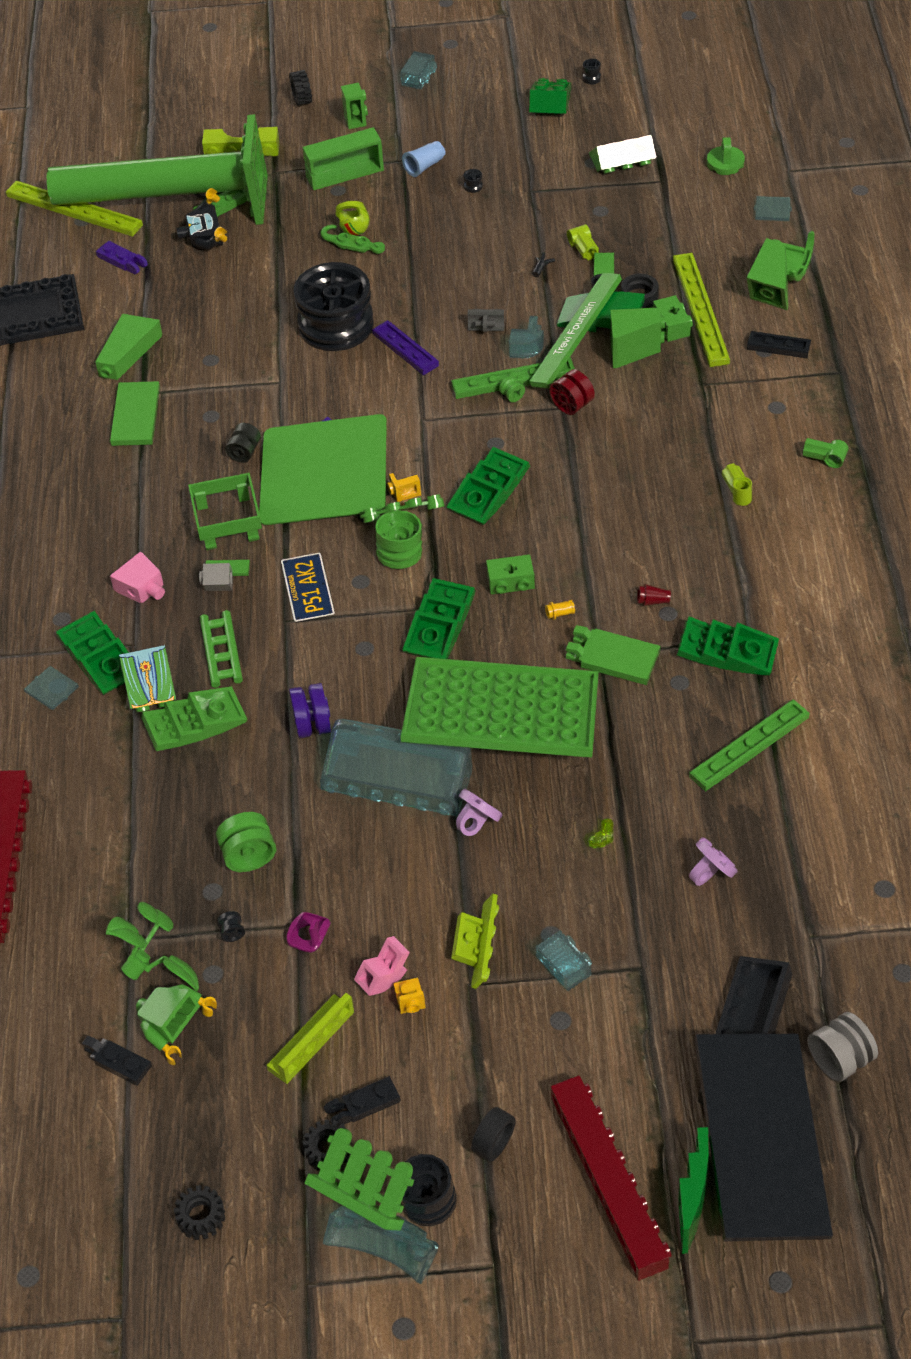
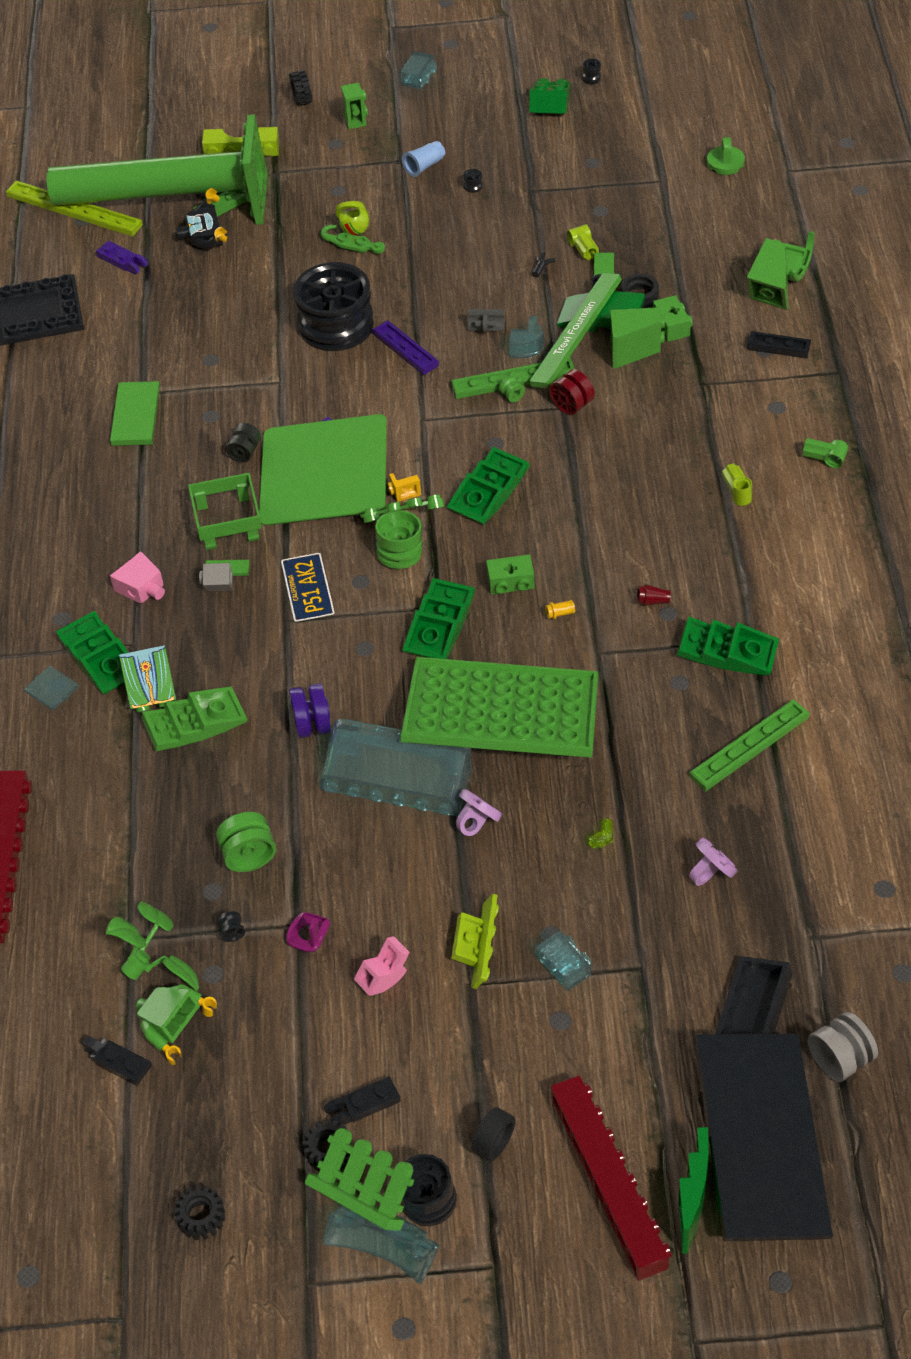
bright green slope [96,314,162,380] -> none
bright green bar [200,610,243,688] -> none
lime fence [267,993,354,1084] -> none
bright green piece [303,127,384,190] -> none
yellow bracket [393,978,426,1014] -> none
bright green tile [566,625,660,685] -> none
slope [589,135,656,174] -> none
lime tile [673,253,730,367] -> none
clear light blue piece [754,196,792,221] -> none

